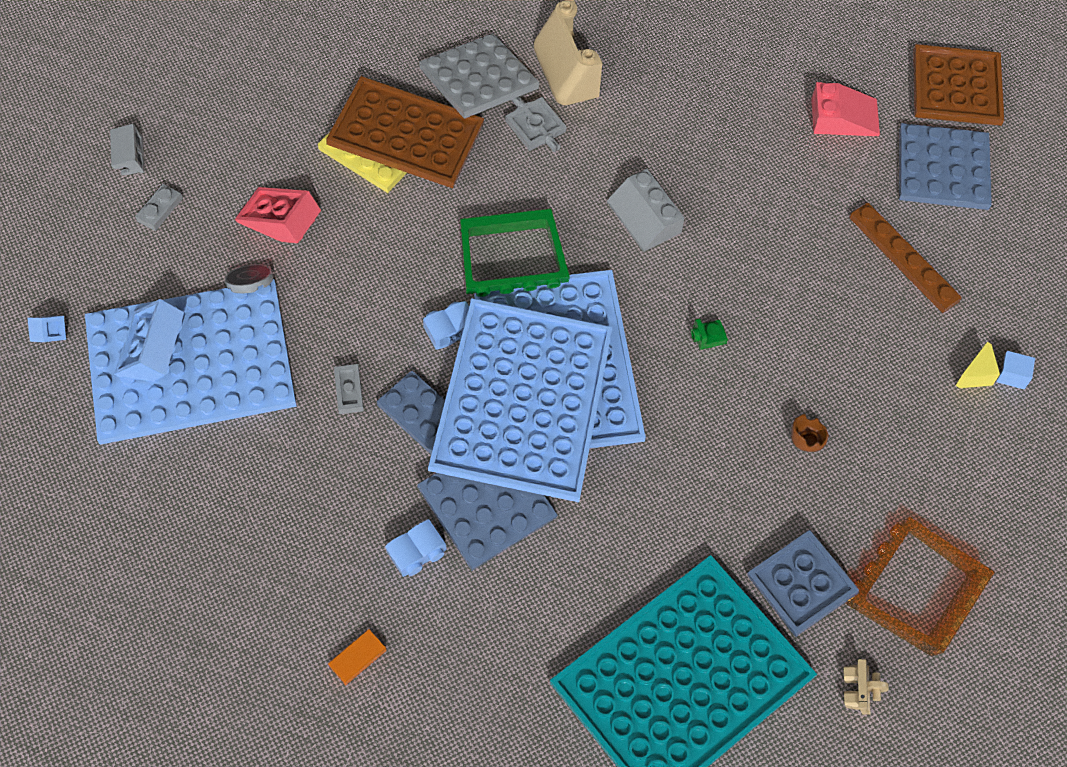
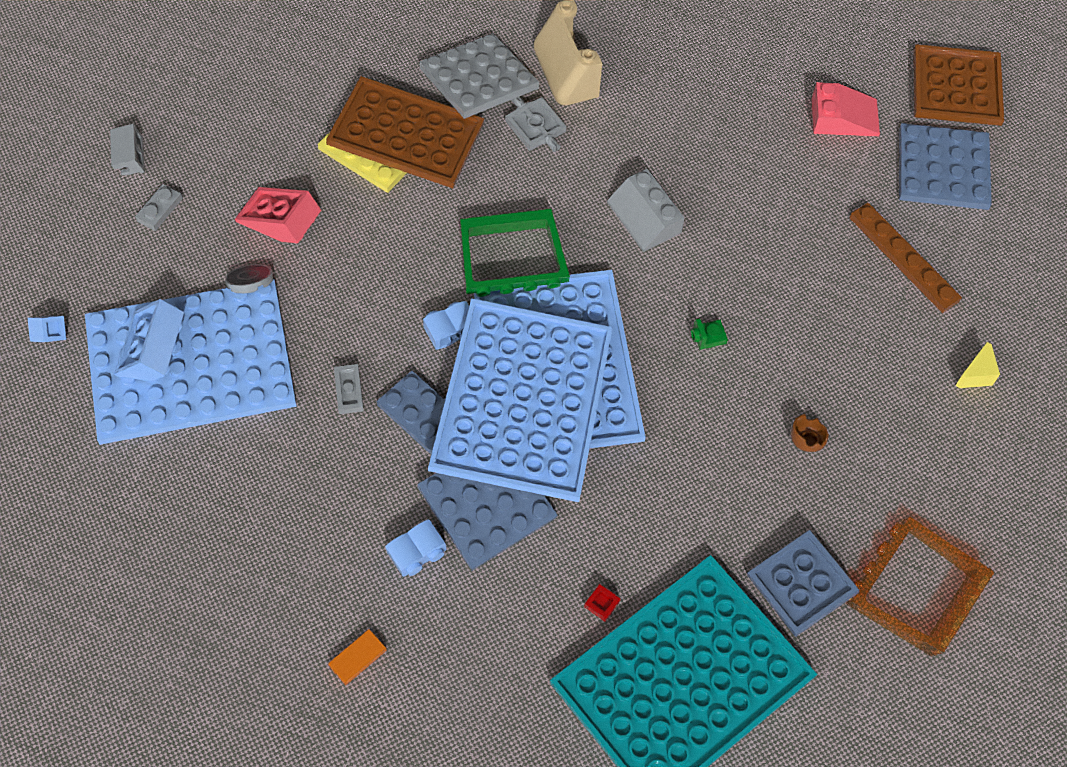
tan hips [844,659,889,715] -> none
light blue panel [996,351,1035,389] -> none
none -> red plate [584,584,621,622]

